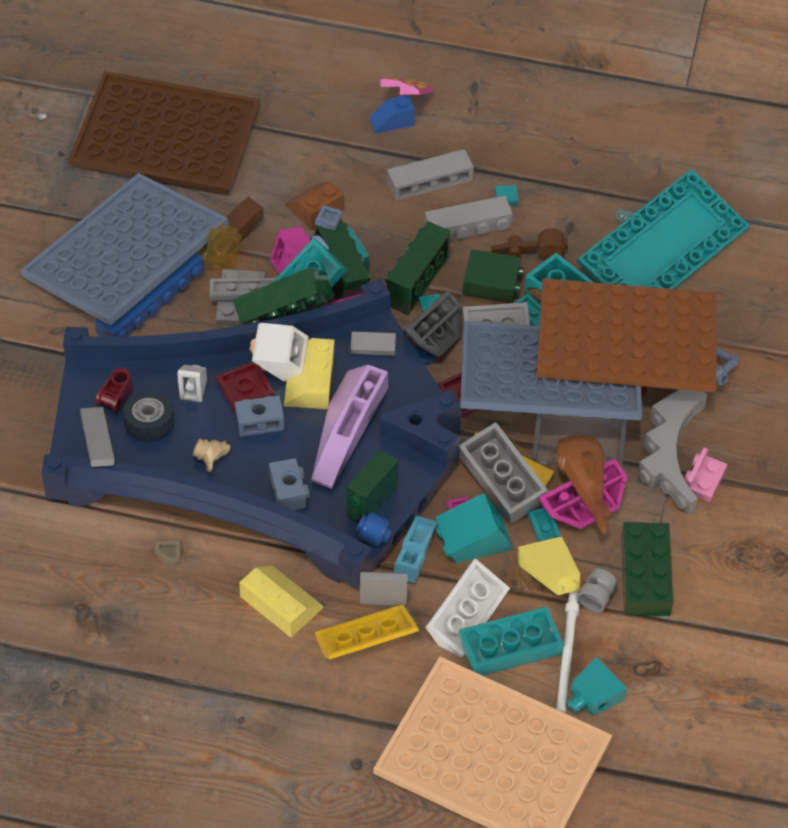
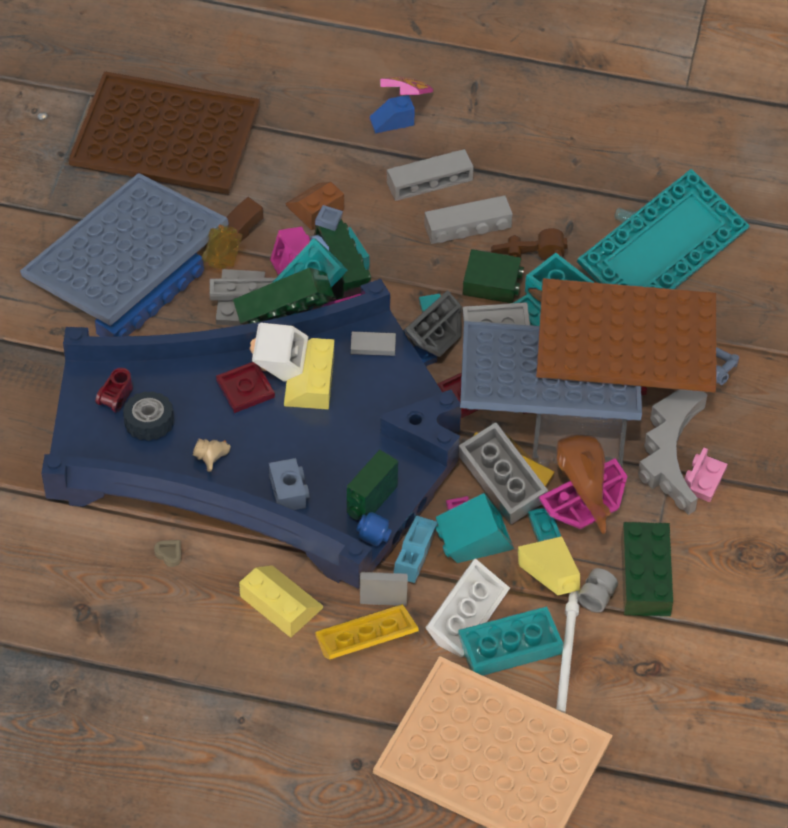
light grey tile [80,407,114,467] -> none
white slope [178,365,207,402] -> none
sand blue brick [235,396,284,437] -> none
lavender wedge [311,365,388,489] -> none
dark green brick [385,221,451,316] -> none
teal tile [495,185,518,206] -> none
teal torso [567,657,627,716] -> none

